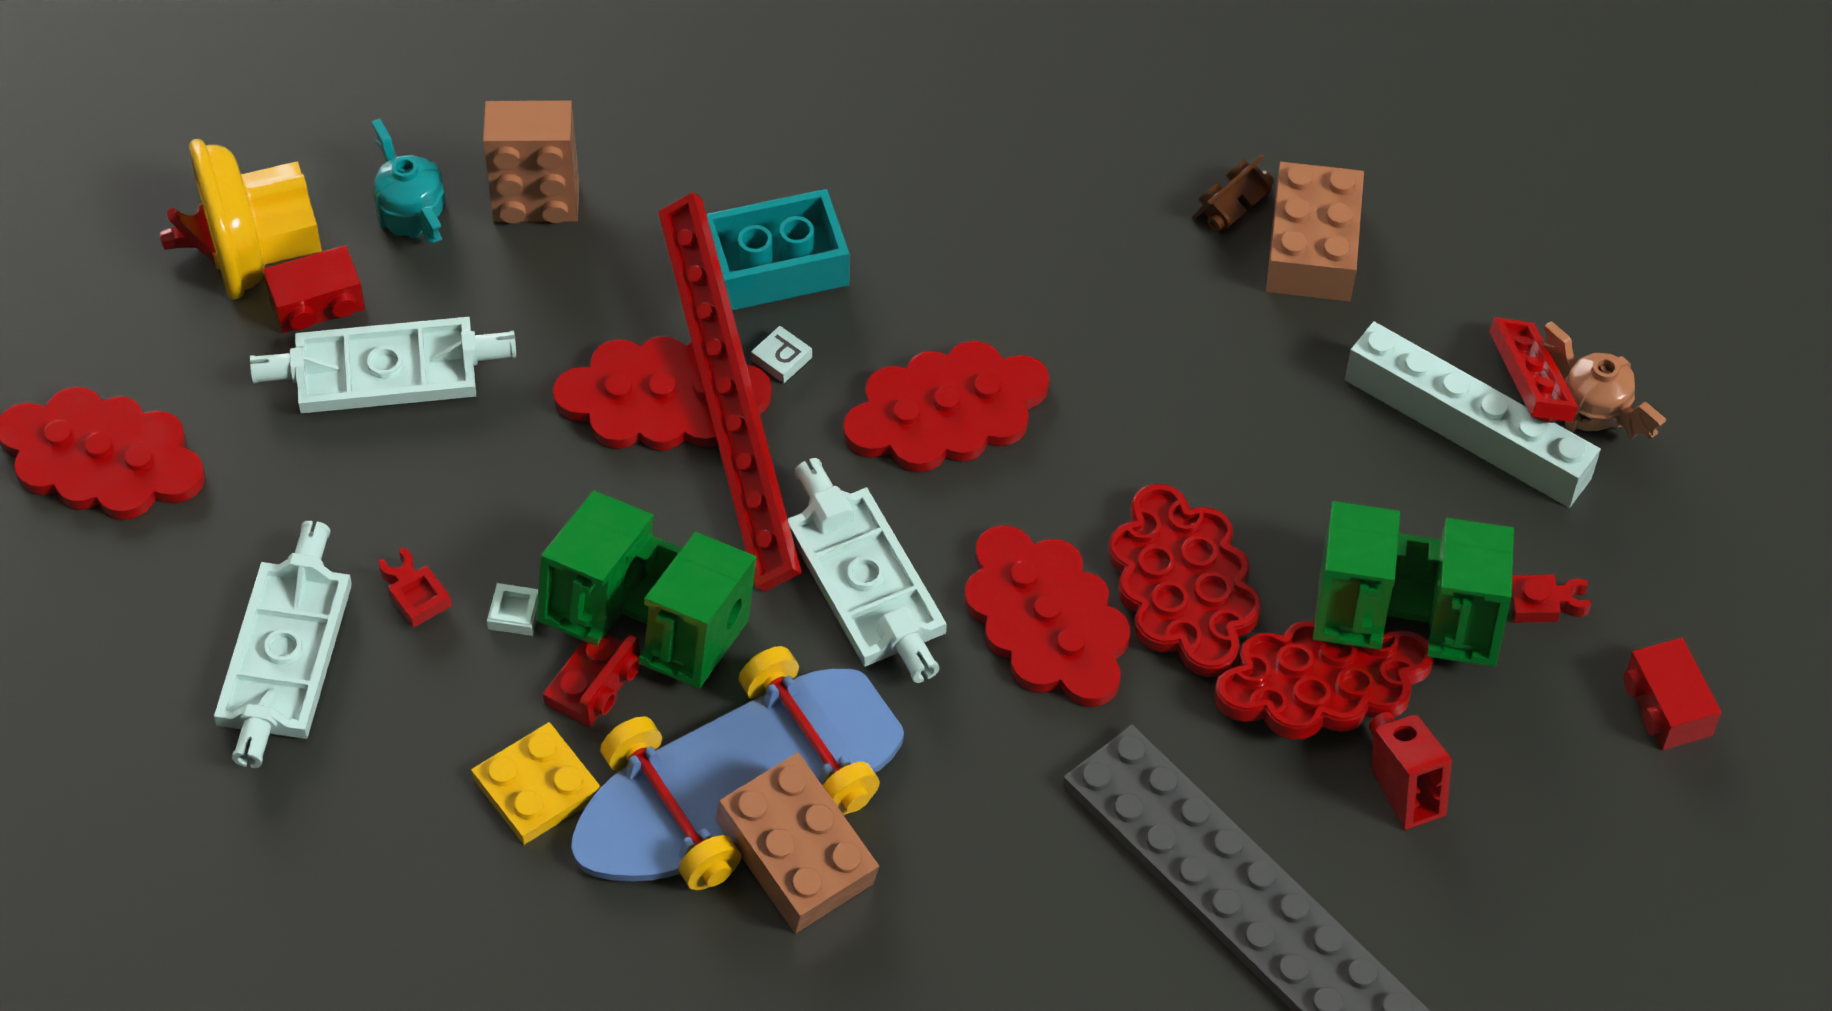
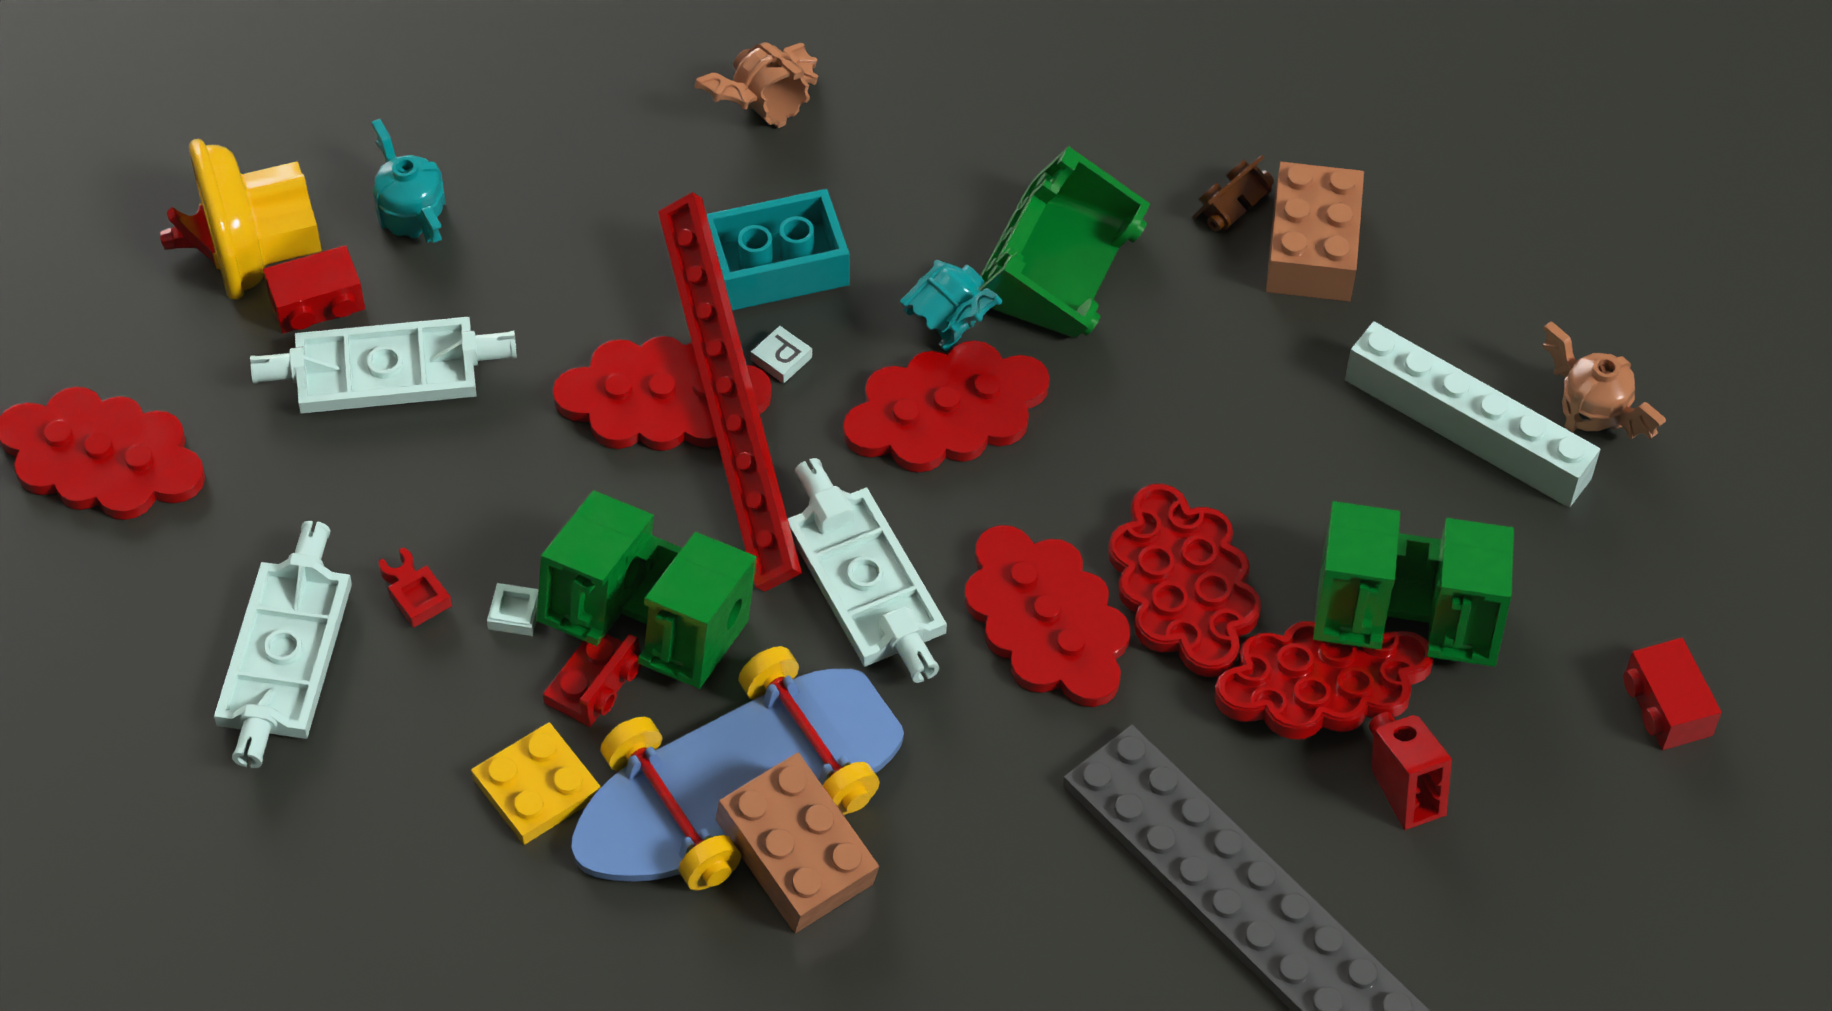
nougat brick [483,100,579,223] -> none
red plate [1489,317,1578,423] -> none
red plate [1510,574,1591,623] -> none
none -> nougat helmet [694,42,818,128]
none -> teal helmet [899,259,1002,351]
none -> green windscreen [979,146,1150,338]

